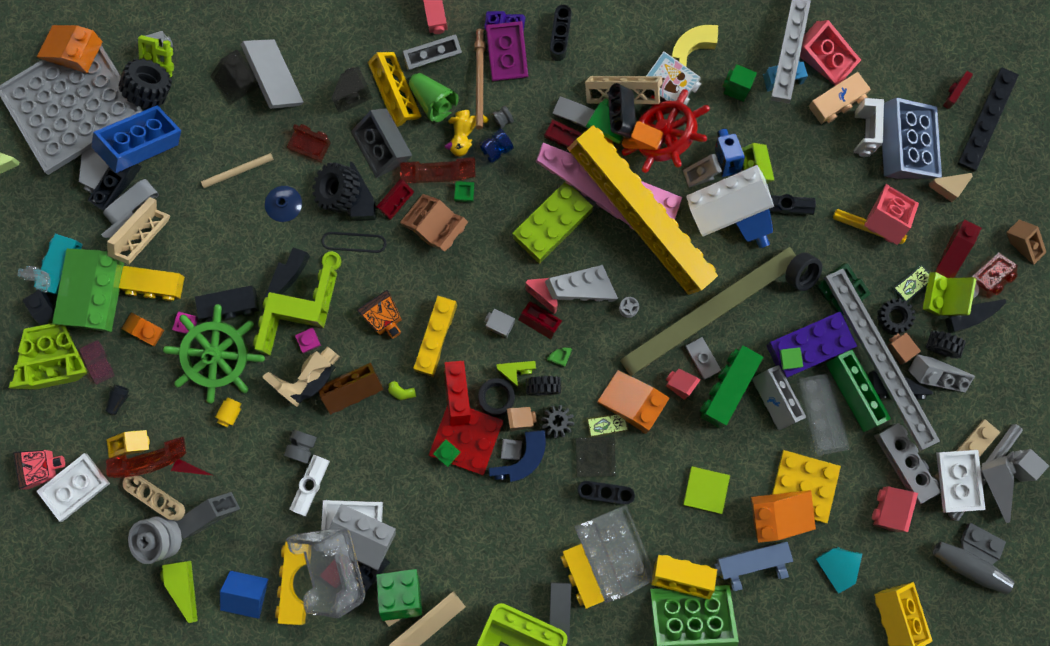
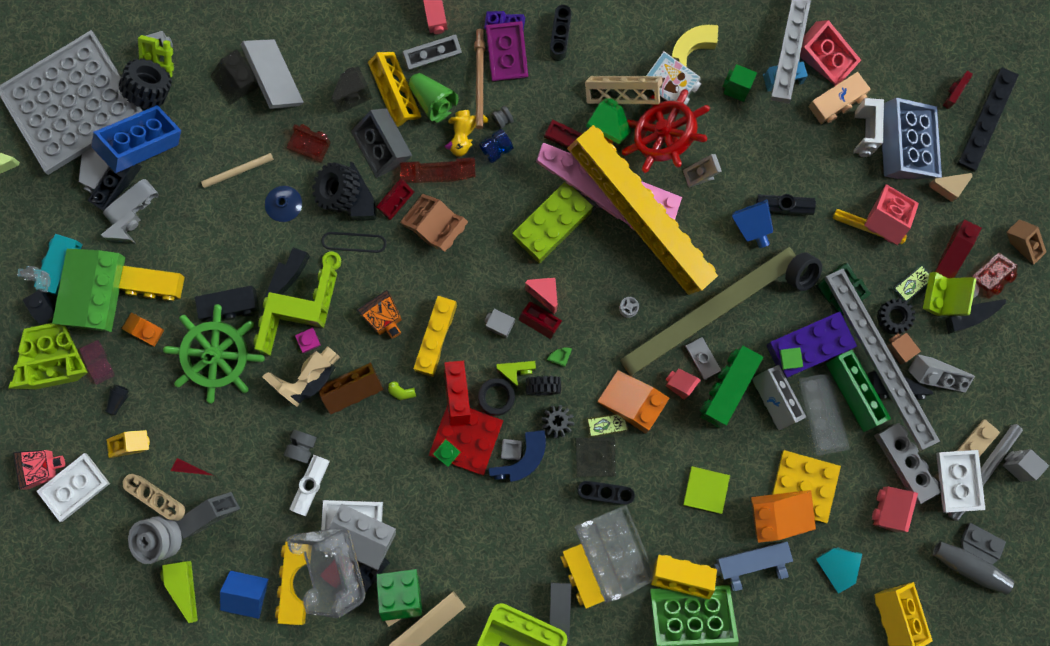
orange slope [37,25,103,73] -> none
clear red slope [106,437,186,478] -> none
tan fence [107,197,170,264] -> none
dark pink plate [172,312,198,334] -> none
yellow brick [215,397,241,427] -> none
green plate [454,181,475,202] -> none
medium nougat slope [507,407,537,431] -> none
light grey wing [545,265,618,302] -> none
light grey slope [553,96,595,129] -> none
black beam [608,83,636,139] -> none
orange slope [622,121,663,150] -> none
white slope [686,165,774,236] -> none
blue torso [715,129,745,177] -> none
lime brick [742,143,774,183] -> none
black tyre [926,331,966,359] -> none
light grey slope [982,456,1016,523] -> none

